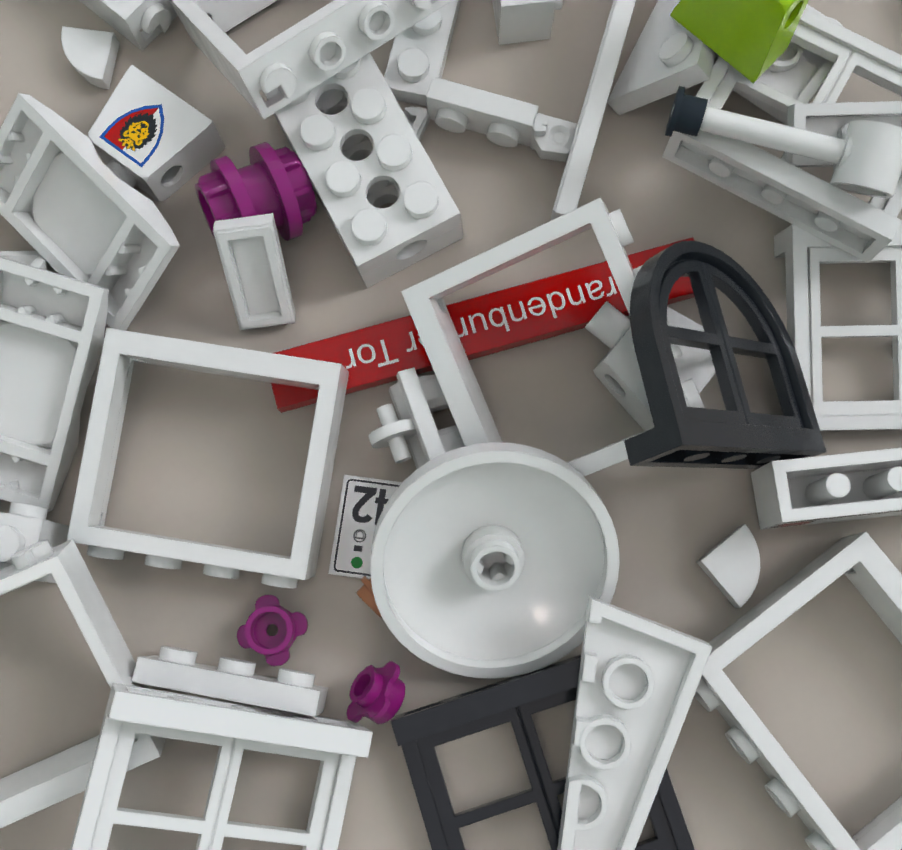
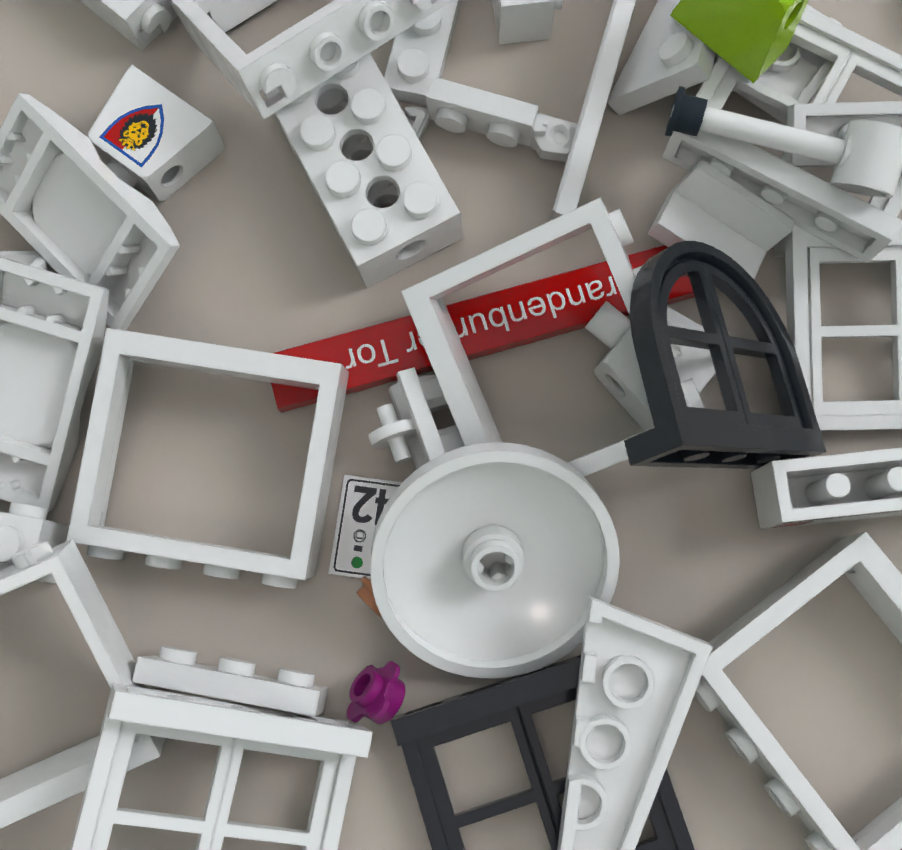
white tile [61,26,120,90] -> none
magenta piece [195,142,317,241] -> none
white tile [213,213,296,331] -> none
magenta plate [237,595,308,666] -> none
white tile [697,524,760,608] -> none
none -> white panel [648,160,795,279]

